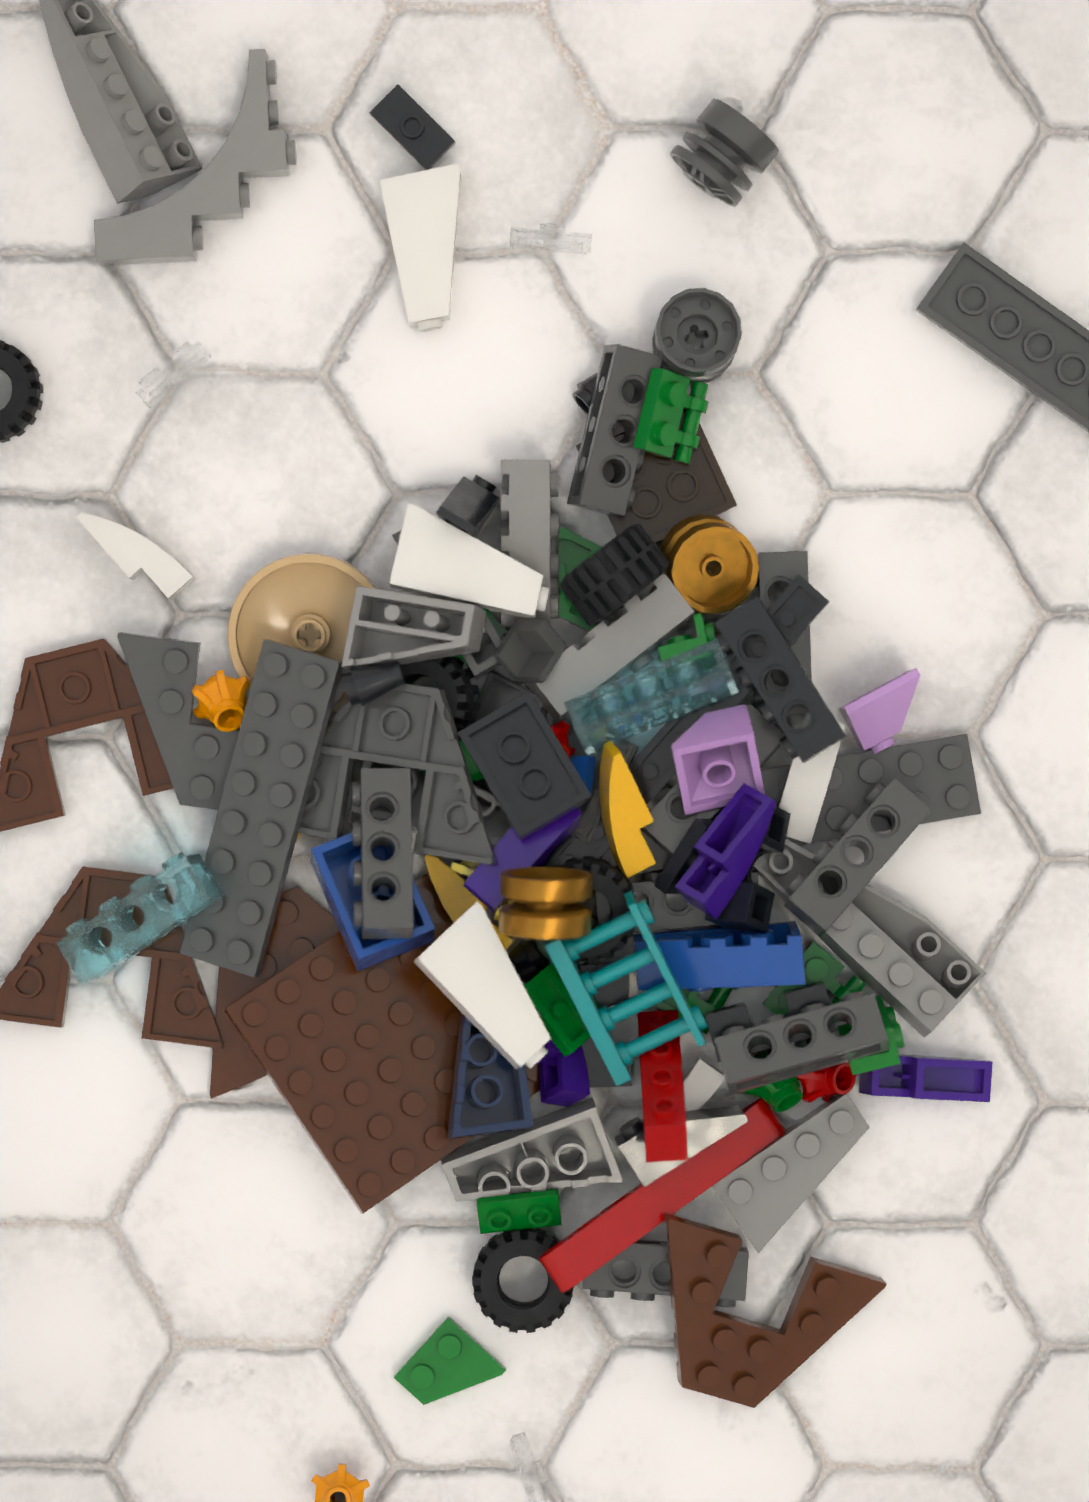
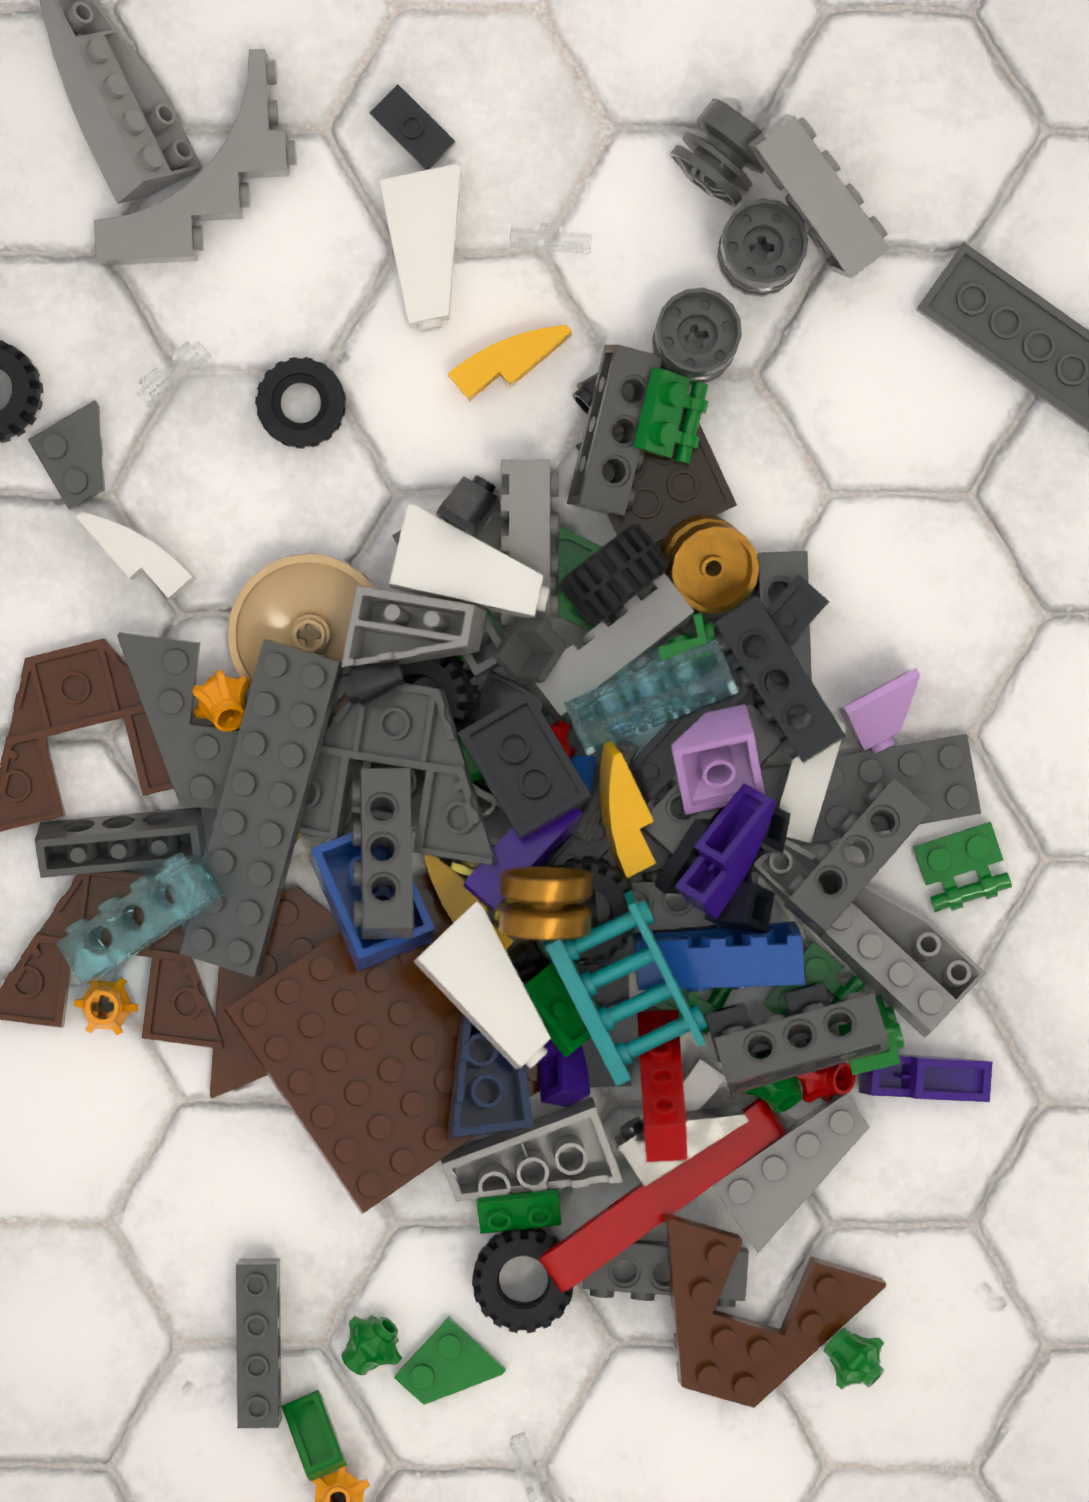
none -> dark grey wing [28,400,105,510]
none -> dark grey brick [34,807,206,878]
none -> light orange rock [74,975,139,1036]
none -> dark grey brick [236,1258,282,1428]
none -> black tyre [255,357,346,449]
none -> green tile [281,1390,347,1481]
none -> green rock [341,1315,402,1375]
none -> yellow slope [447,325,572,402]
none -> dark grey wheel [717,198,808,297]
none -> light grey wedge [747,114,890,279]
none -> green rock [823,1328,885,1390]
none -> green plate [913,822,1012,912]

